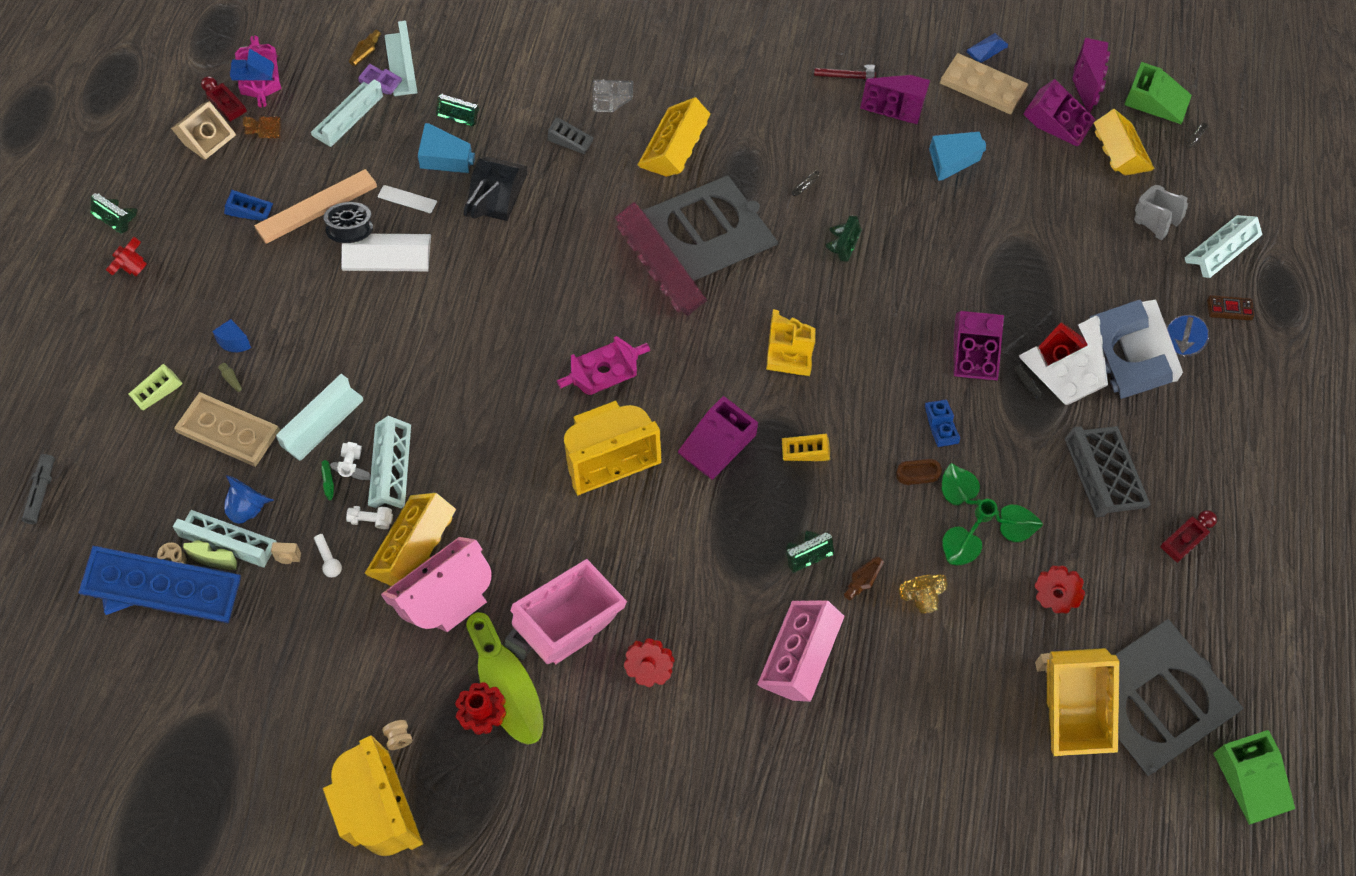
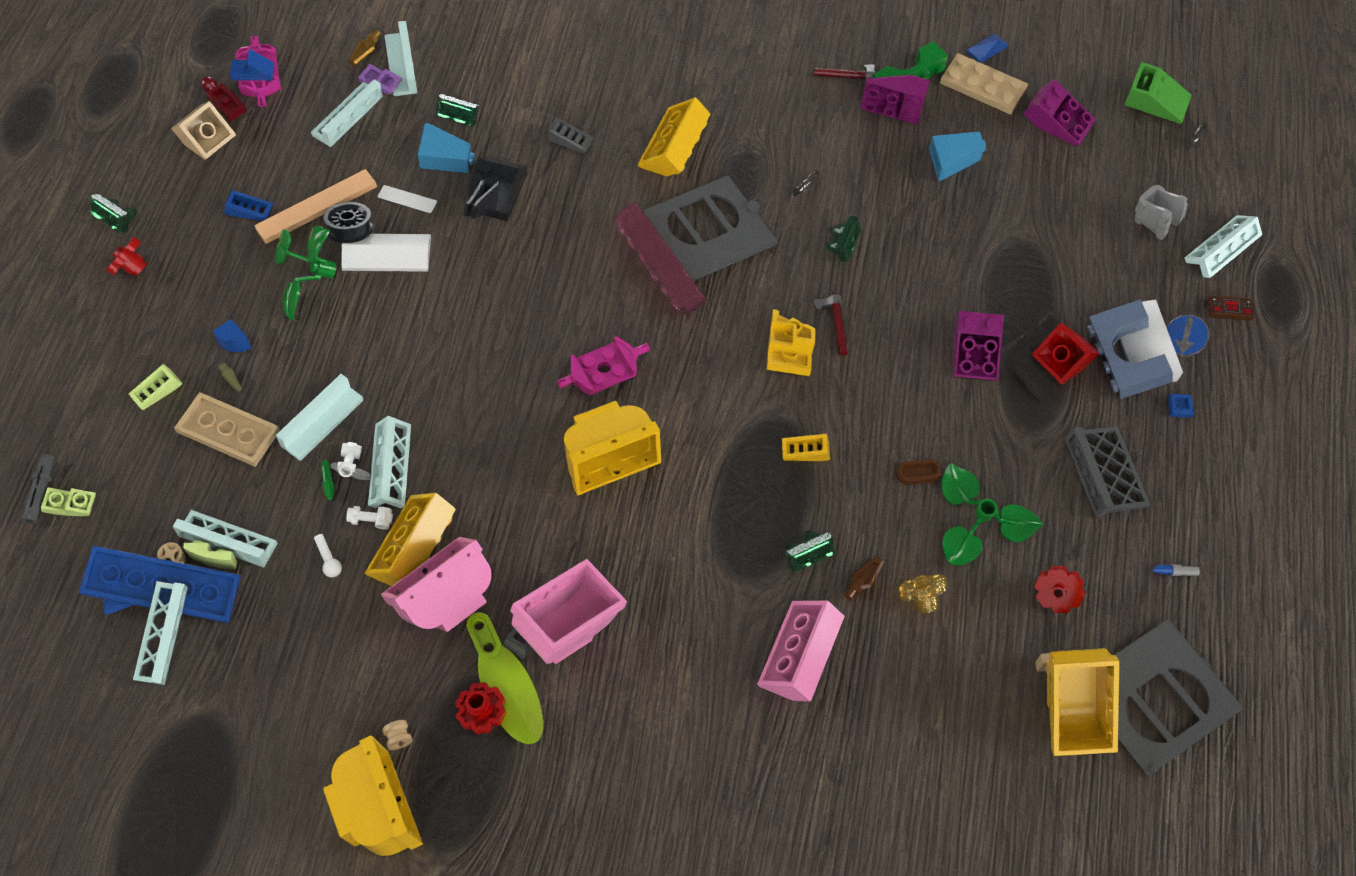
blue piece [224,475,274,524] -> none
clear orange plate [243,117,281,138] -> none
tan plate [271,542,301,564] -> none
clear slope [592,80,633,112] -> none
red plant [624,638,675,687] -> none
magenta slope [678,396,758,480] -> none
blue slope [925,400,960,447] -> none
white wing [1019,316,1108,405] -> none
magenta slope [1072,38,1110,113] -> none
yellow slope [1094,109,1155,175] -> none
dark red plate [1160,510,1217,563] -> none
bright green slope [1213,730,1295,825] -> none
none -> yellowish green slope [41,487,96,516]
none -> light aqua fence [133,581,188,685]
none -> green plant [275,226,336,321]
none -> dark red piece [814,293,848,356]
none -> green arch [872,41,948,79]
none -> light grey piece [1153,564,1200,576]
none -> blue tile [1167,394,1194,418]

